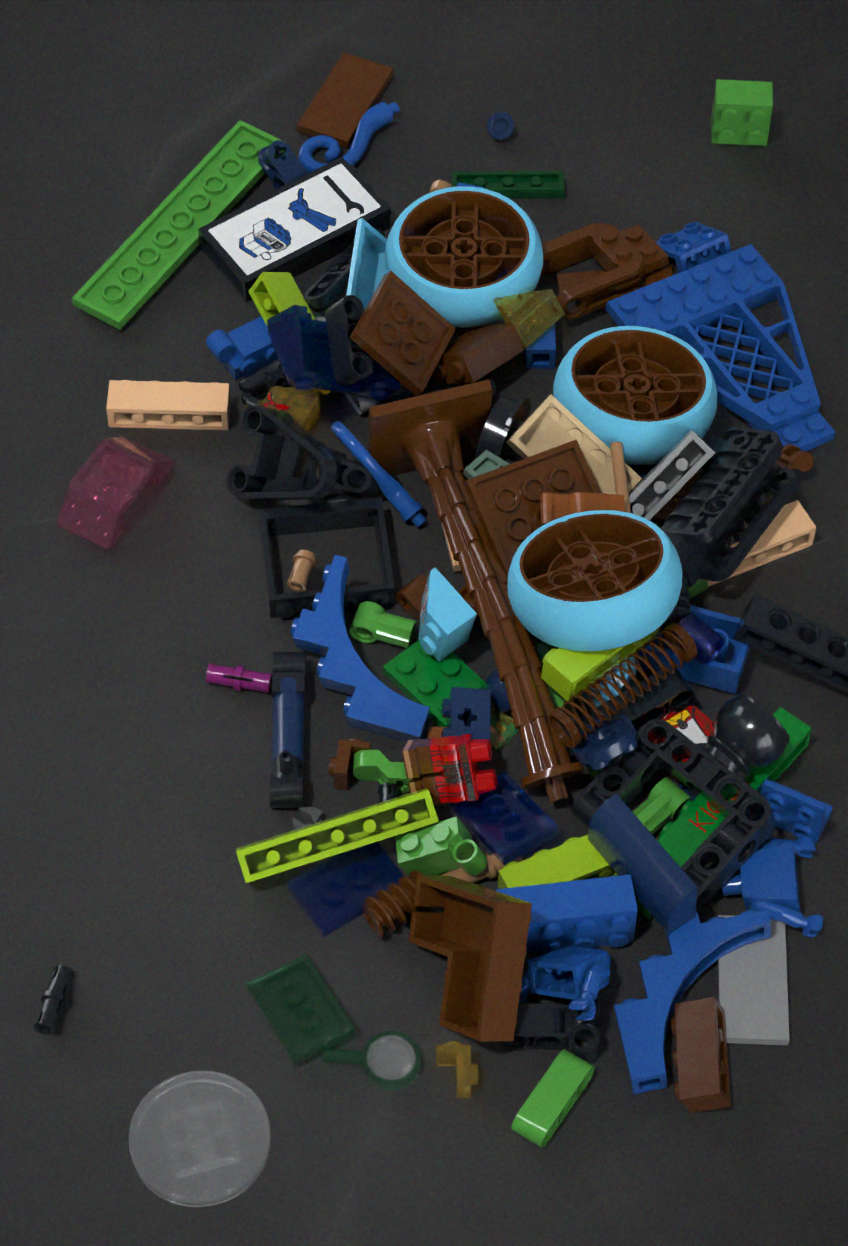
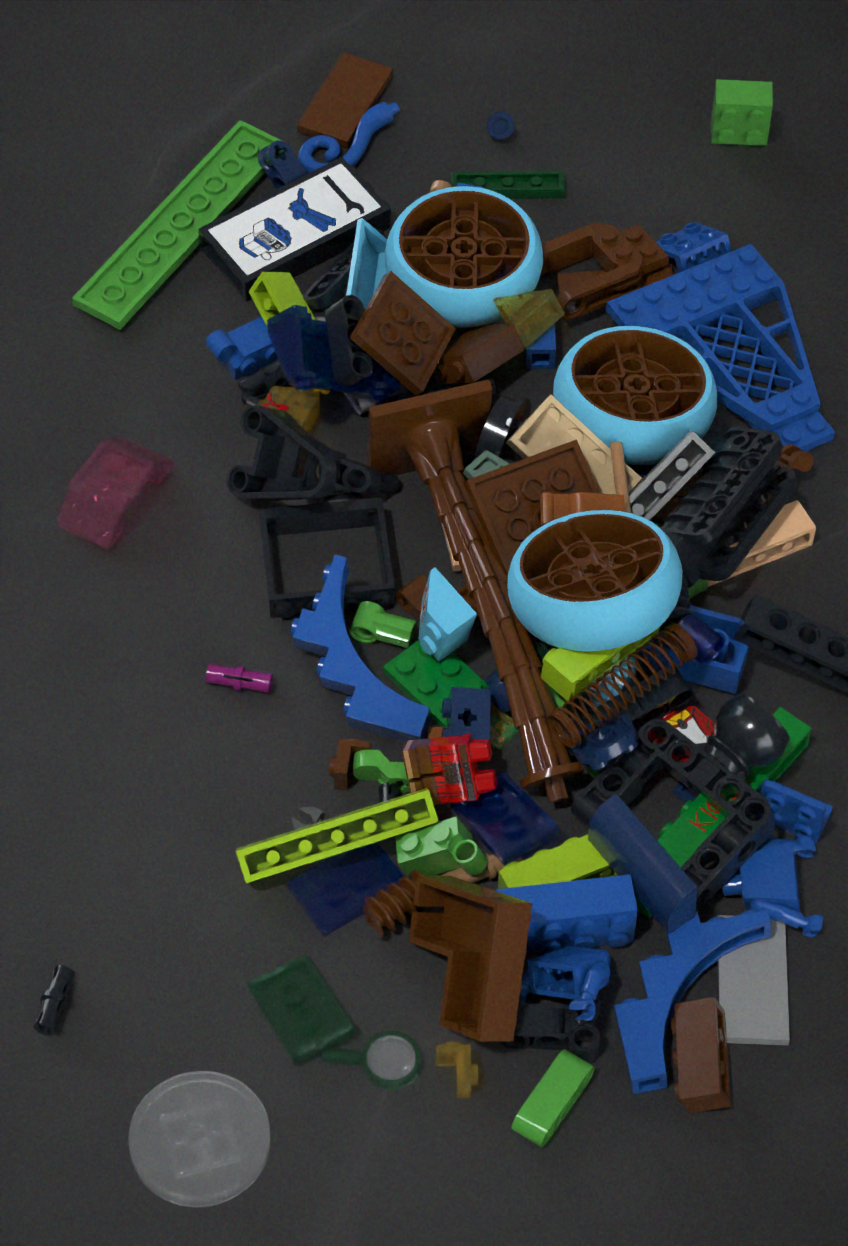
light nougat brick [106,380,231,430] -> none
piece [269,652,306,808] -> none
medium nougat pin [286,550,317,592] -> none
blue plant [331,421,426,528] -> none
bright green piece [633,777,693,835] -> none

